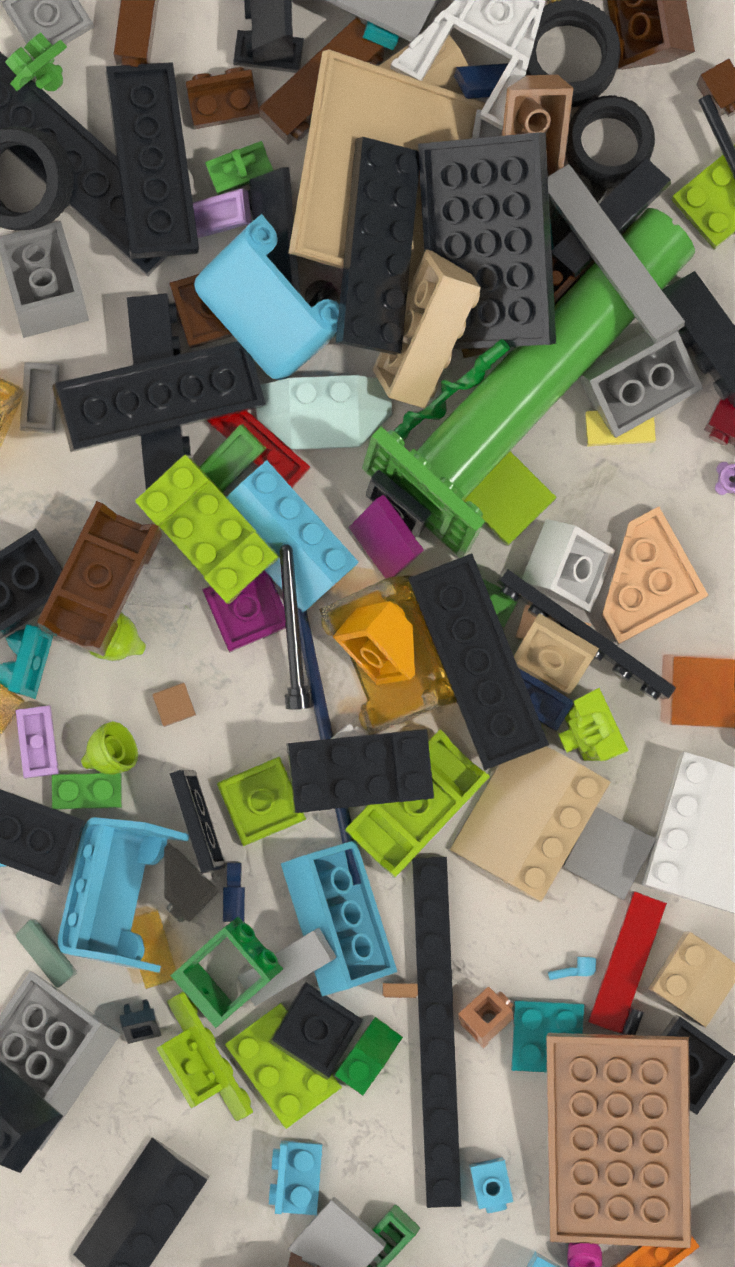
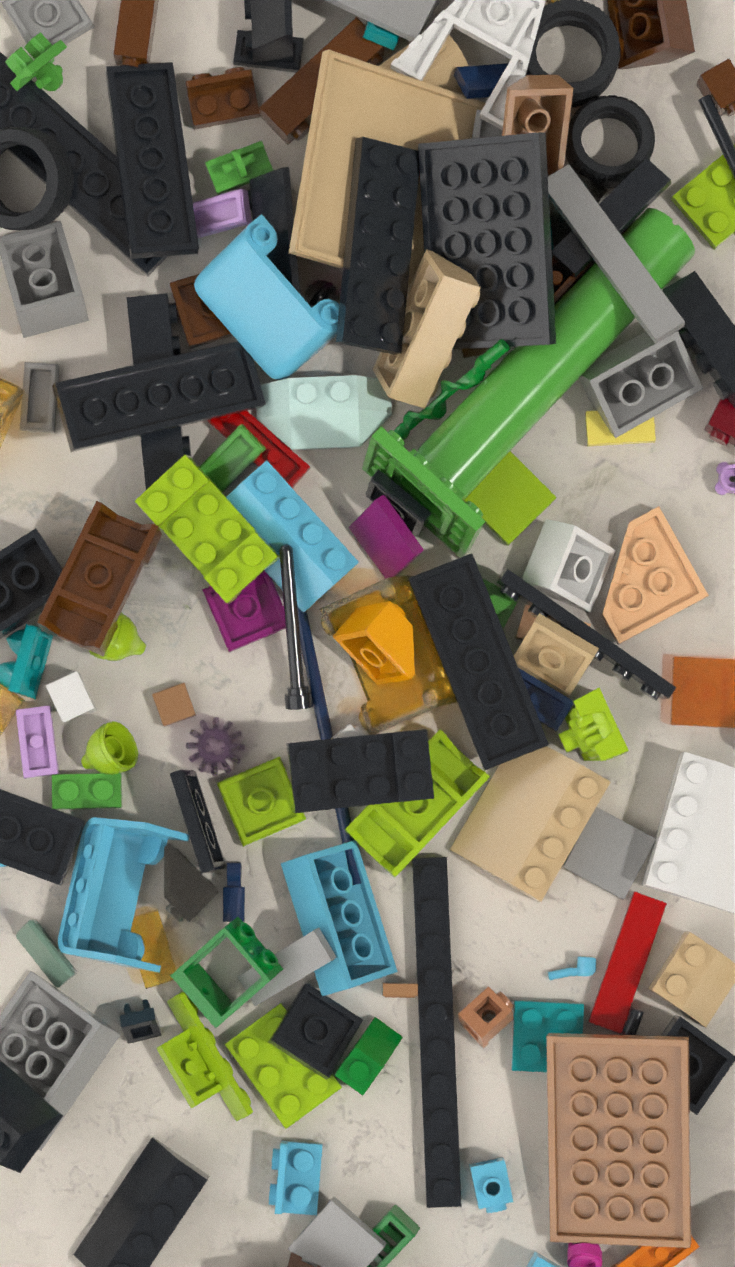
none -> white panel [46,671,97,722]
none -> clear purple gear [186,717,245,776]

